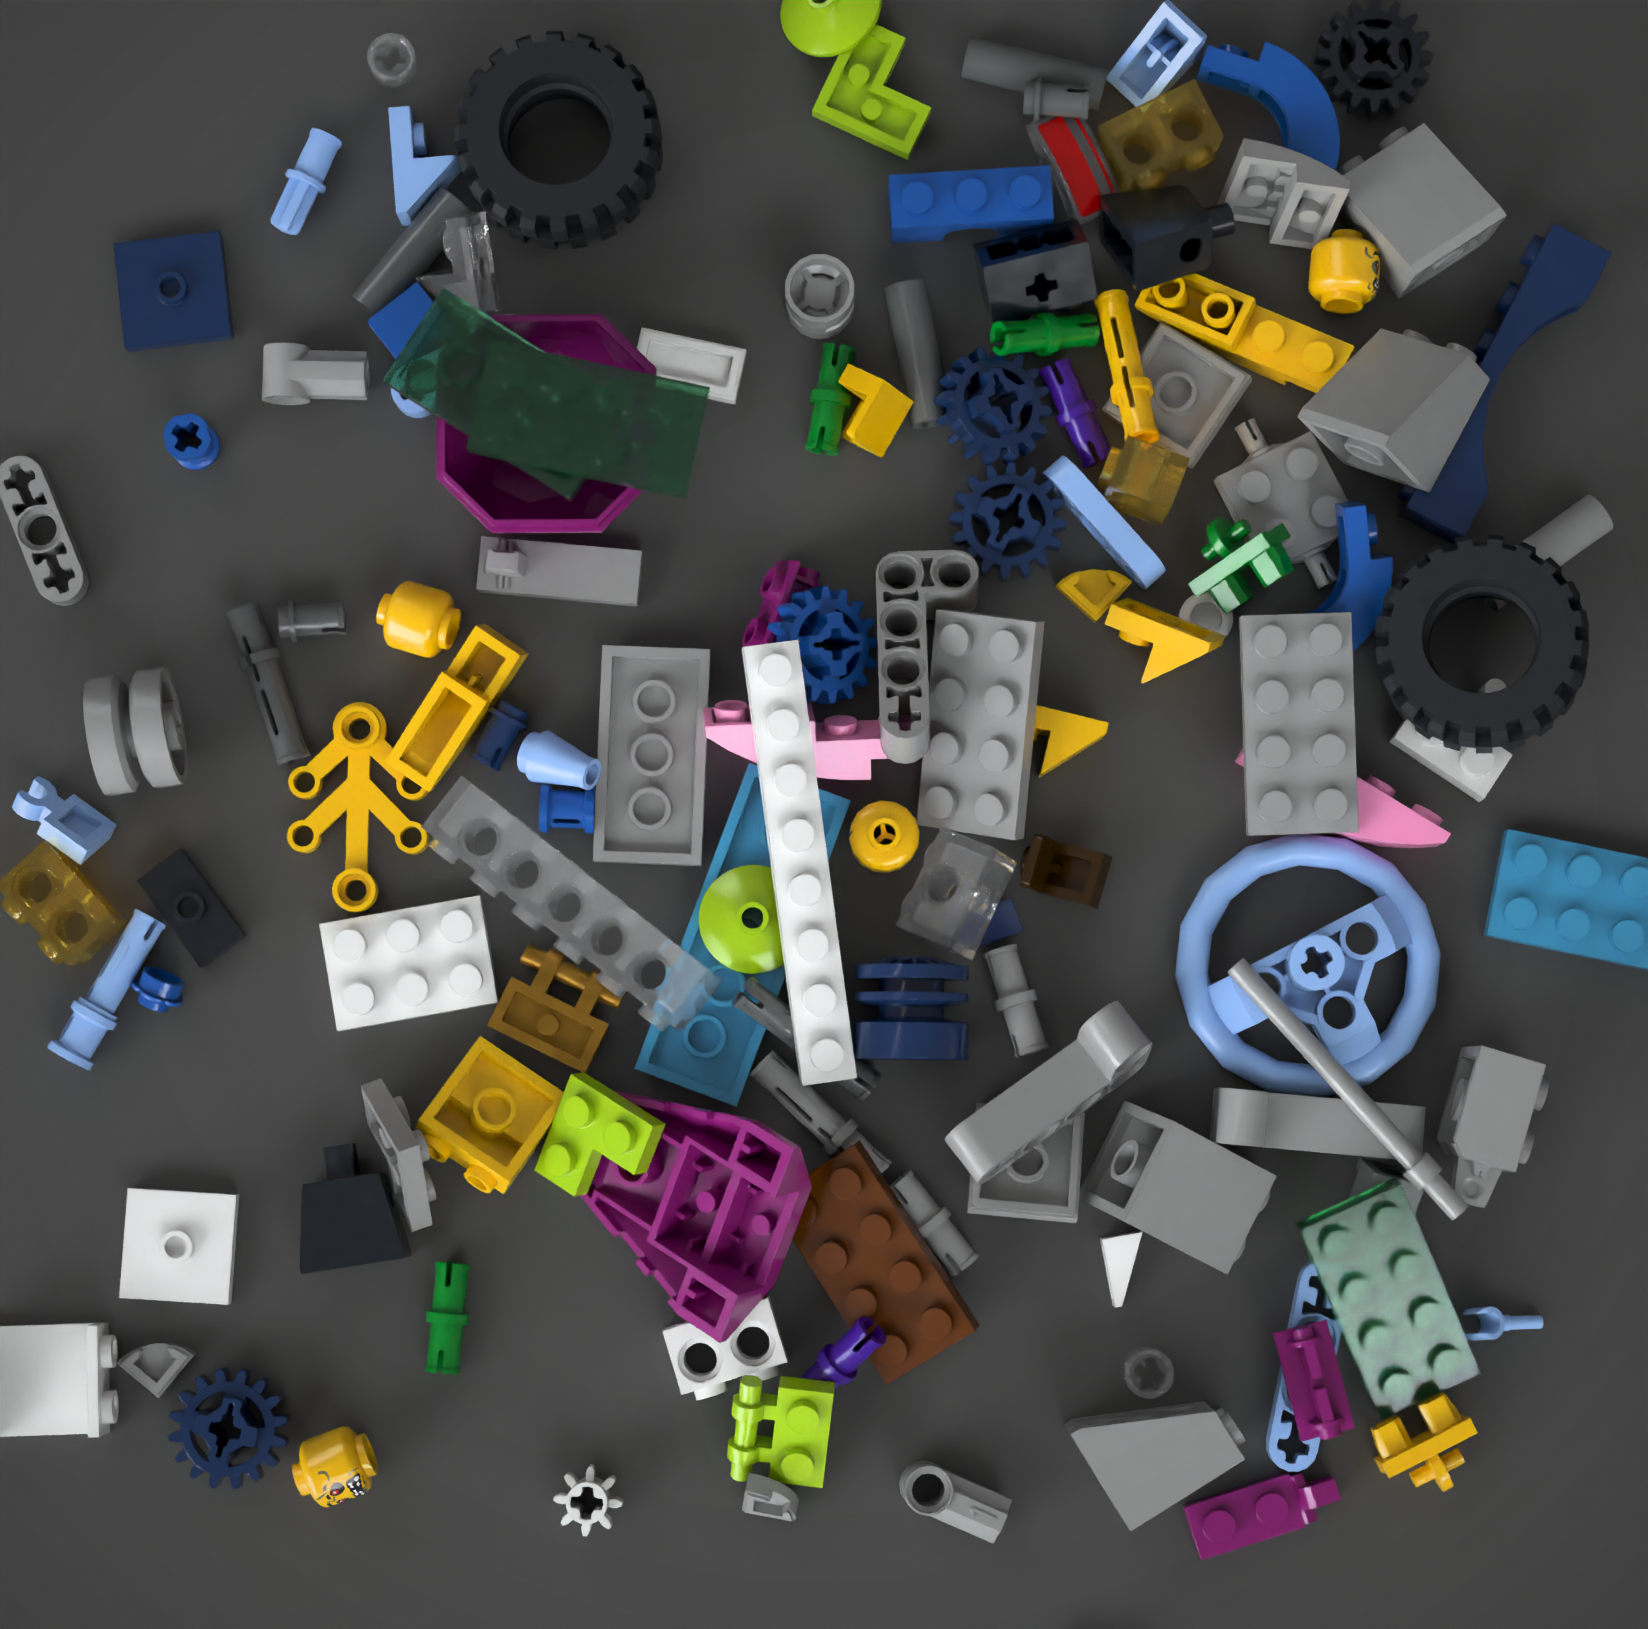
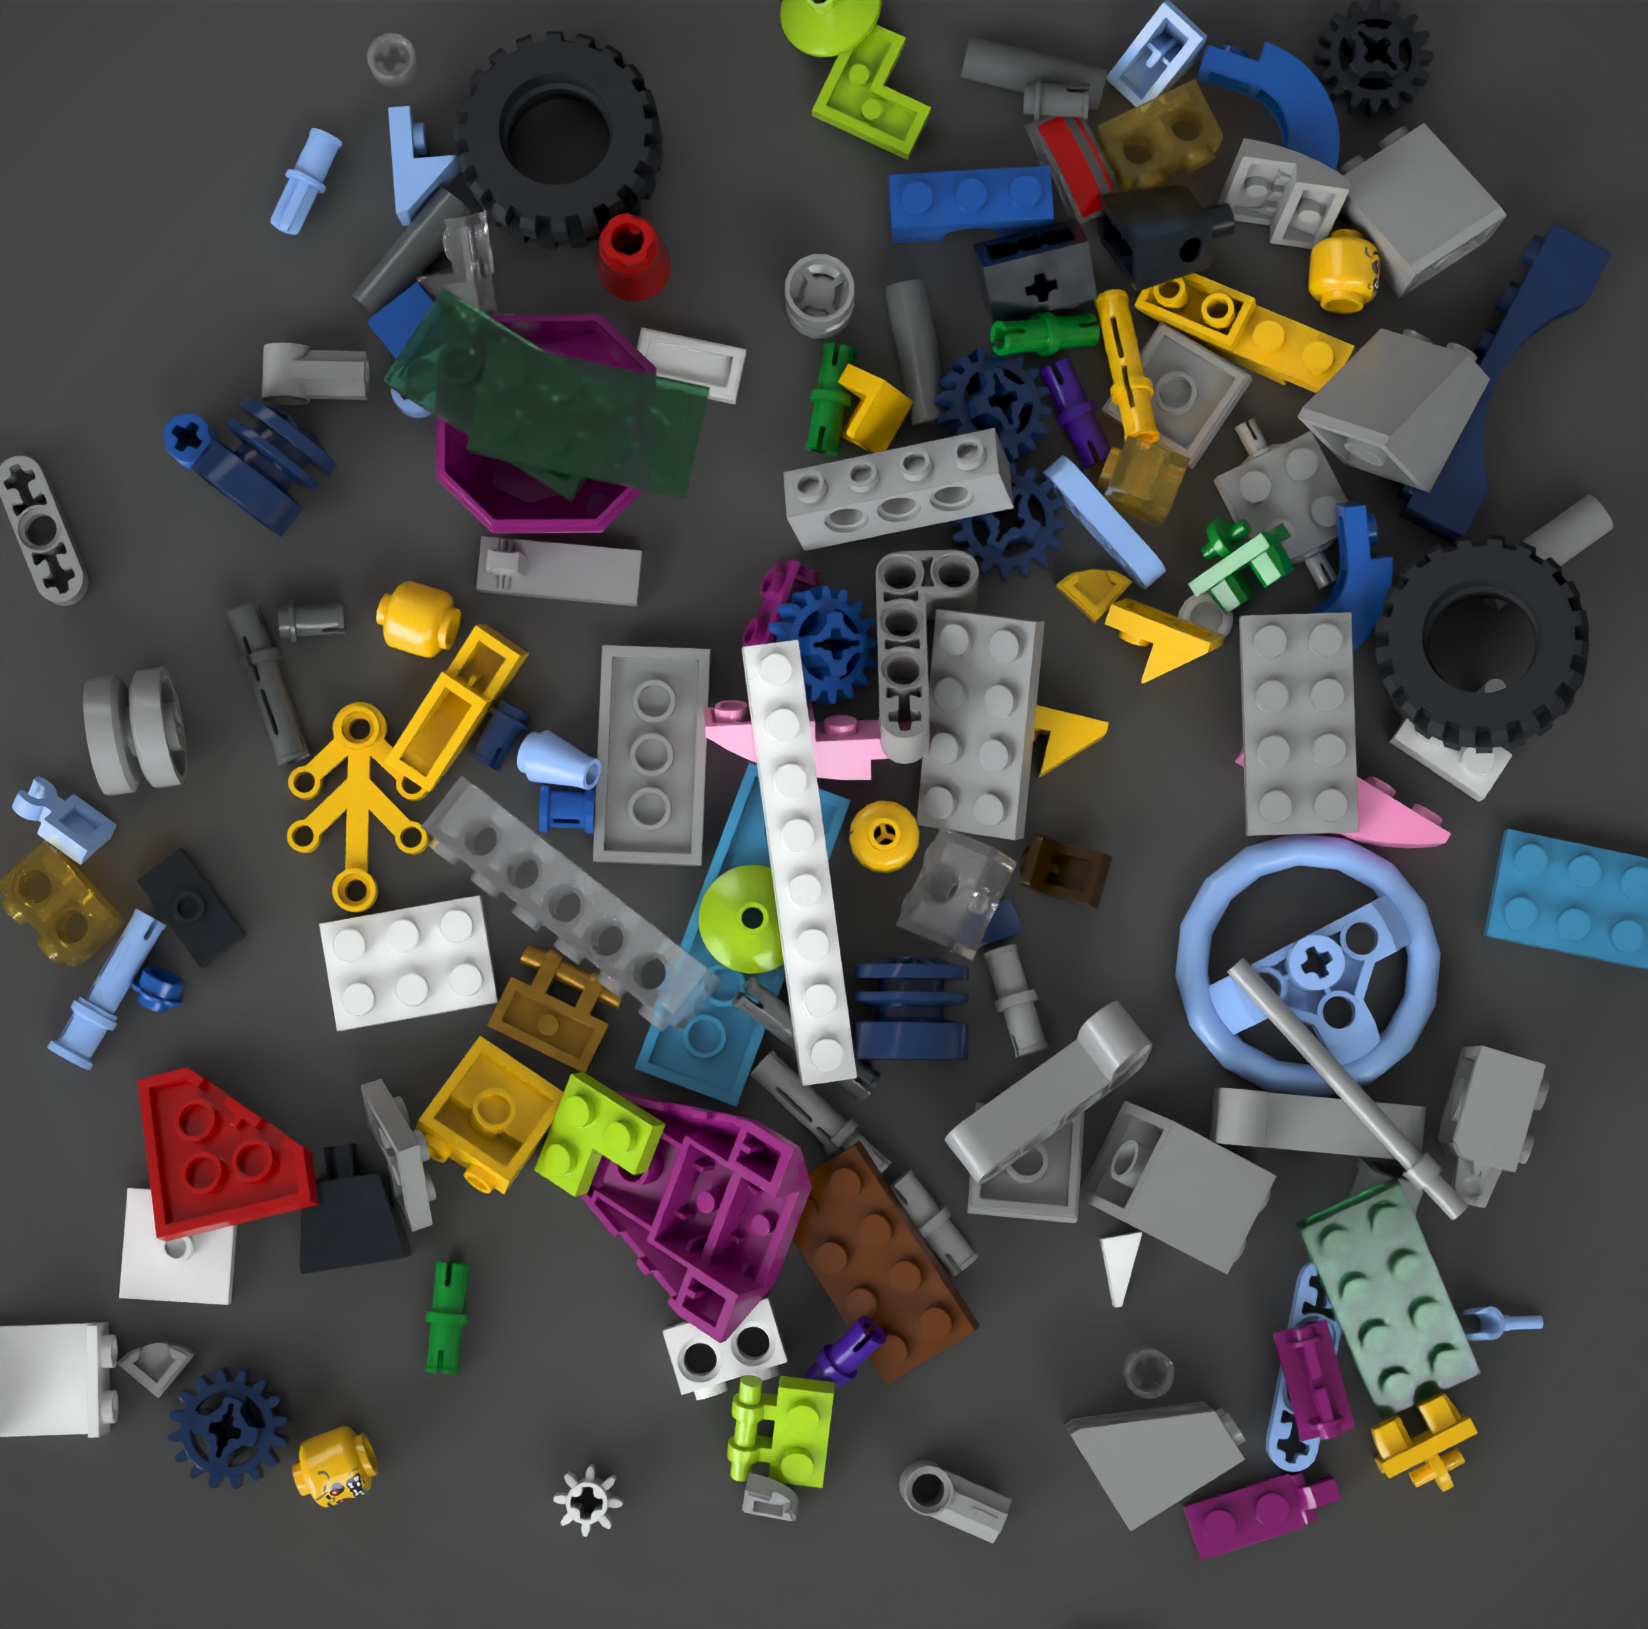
dark blue plate [113,231,234,352] -> none
none -> red plate [137,1067,319,1242]
none -> dark blue wheel [191,395,338,538]
none -> red plant [597,213,671,302]
none -> light grey brick [783,428,1014,551]

